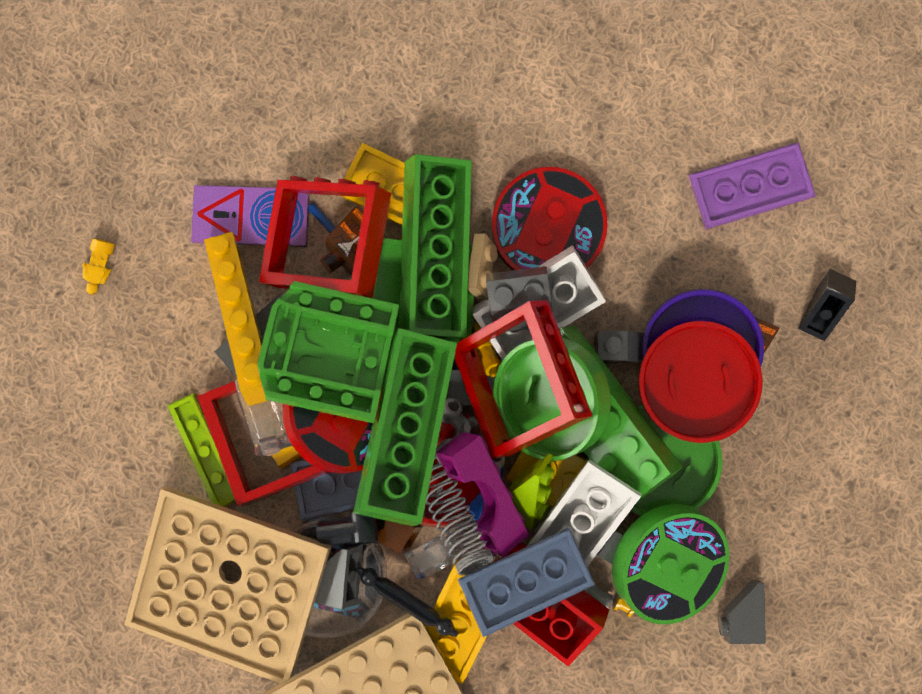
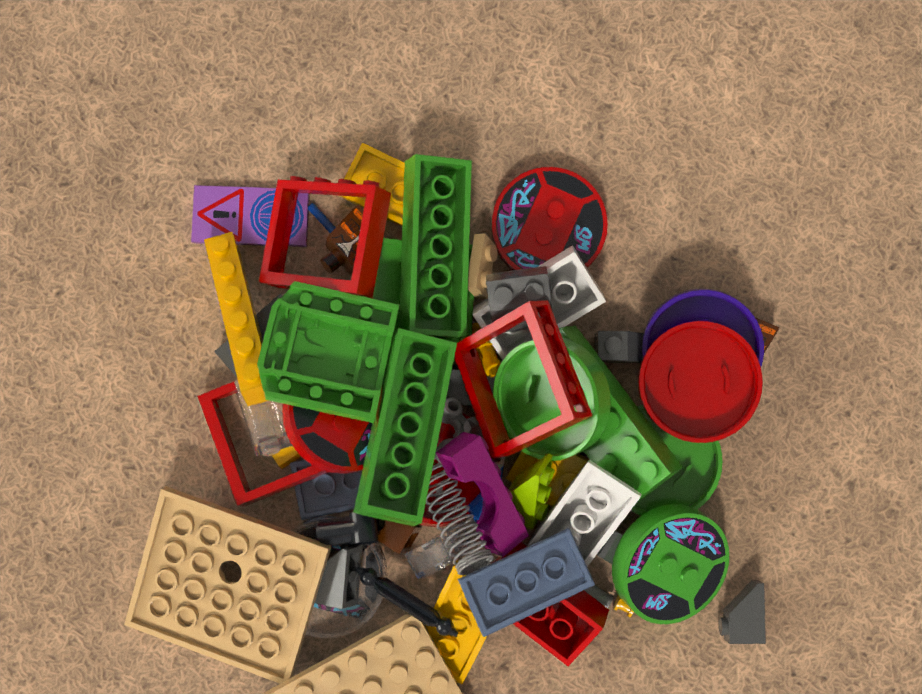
yellow piece [82,238,115,295] -> none
lime tile [167,393,235,507] -> none
medium lavender tile [688,142,816,230] -> none
black slope [798,269,857,341] -> none

